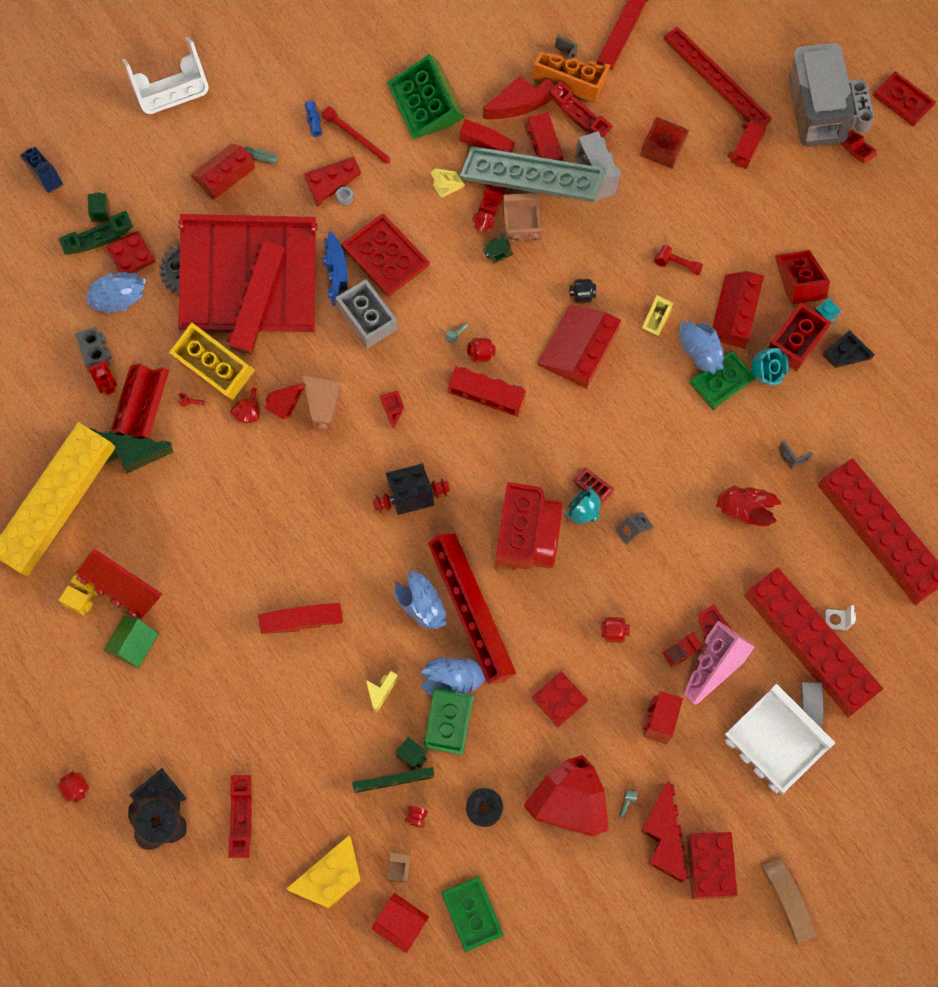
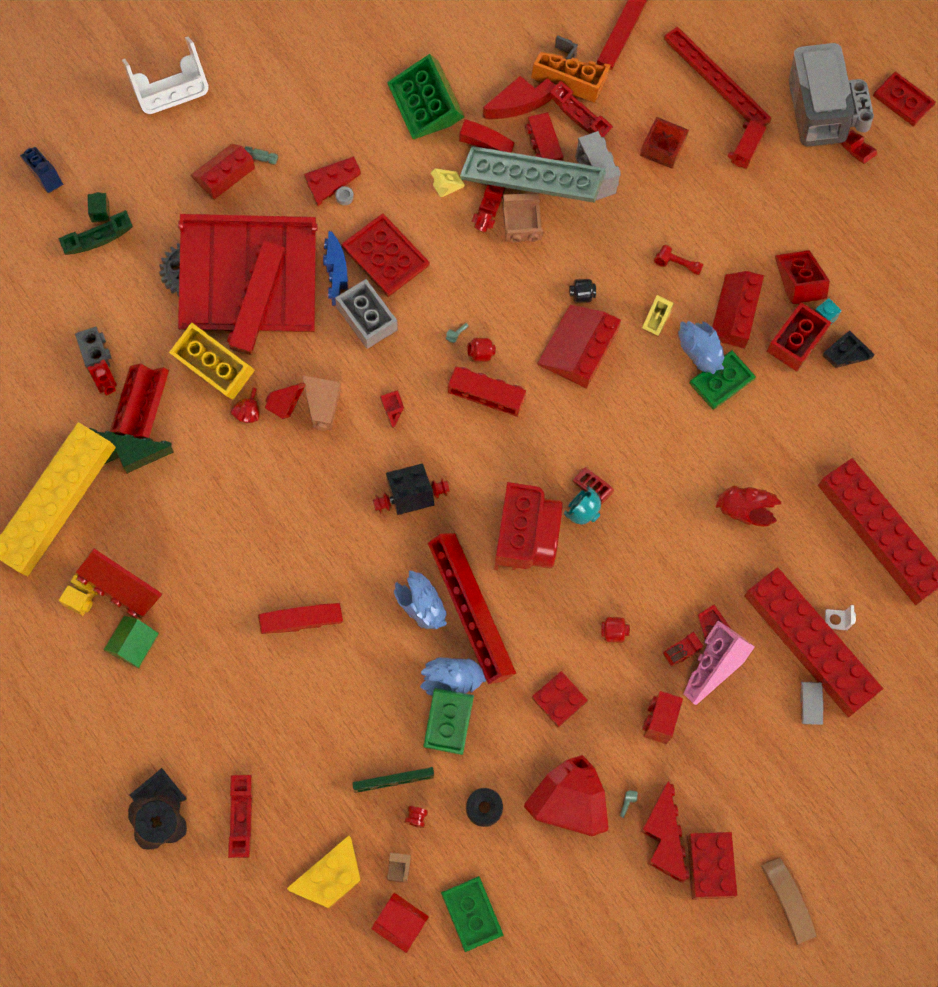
red head [58,771,89,803] -> none
medium blue head [86,272,146,314] -> none
red plate [105,231,155,274] -> none
red hand [177,392,205,407] -> none
blue pin [304,101,322,137] -> none
red piece [321,106,391,164] -> none
light yellow slope [366,671,398,713] -> none
dark green brick [395,736,427,770] -> none
dark green brick [483,233,514,264] -> none
dark grey bracket [616,512,653,544] -> none
white panel [724,684,835,795] -> none
teal cylinder [751,348,789,385] -> none
dark grey bracket [778,441,813,469] -> none

